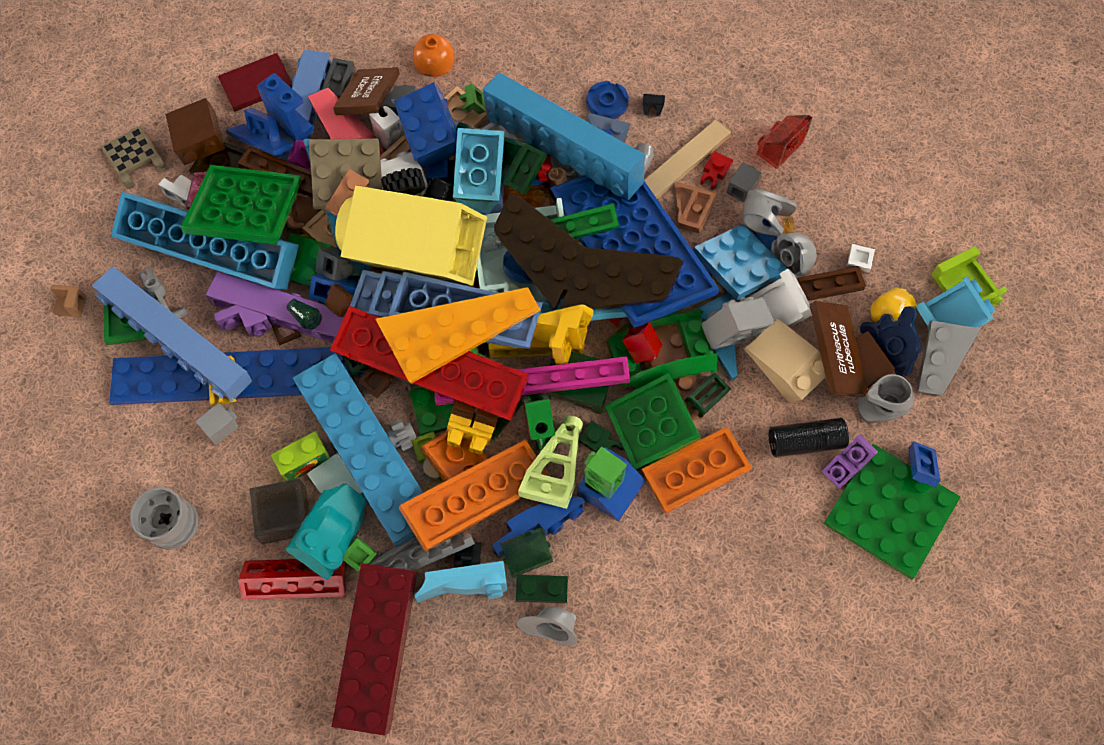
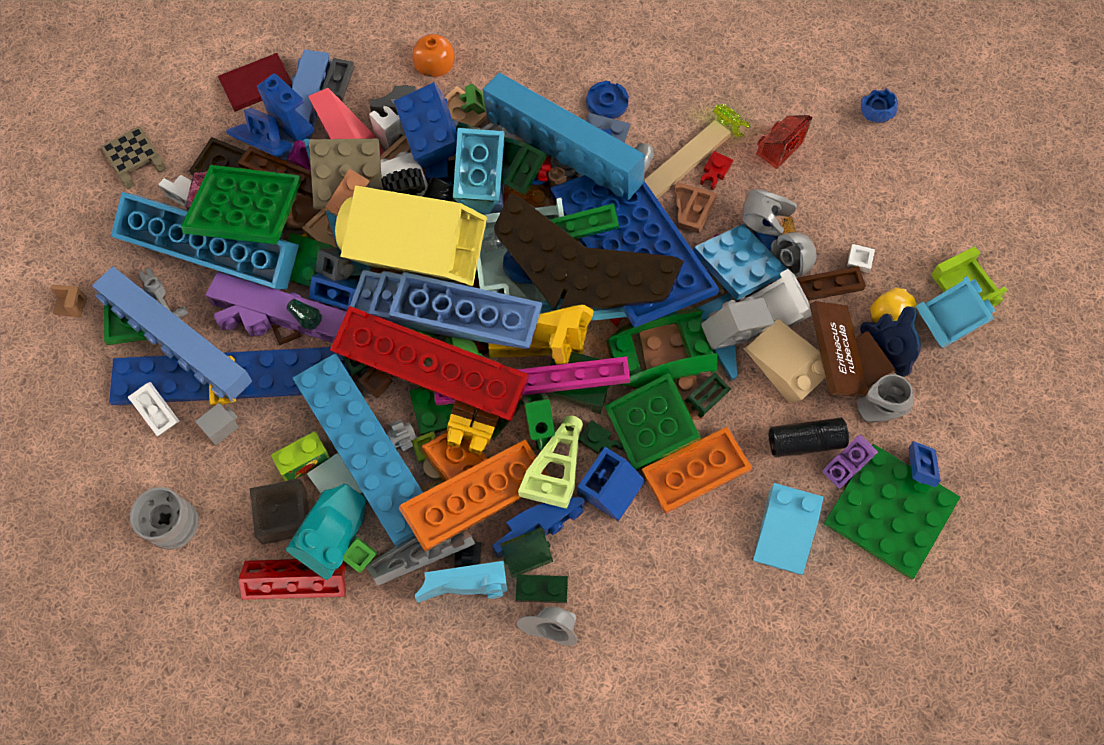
reddish brown brick [165,98,225,165] -> none
reddish brown tile [325,284,353,317] -> none
dark red brick [331,563,418,736] -> none
reddish brown tile [333,67,400,115] -> none
light orange wing [376,287,541,384] -> none
bright green brick [584,446,627,499] -> none
red brick [623,322,663,363] -> none
black tile [642,94,665,116] -> none
dark grey brick [726,163,762,202] -> none
light grey wing [917,320,980,395] -> none
none -> white plate [128,382,179,436]
none -> clear neon green plate [712,104,751,137]
none -> medium azure slope [753,483,823,575]
none -> blue hair [861,88,898,123]

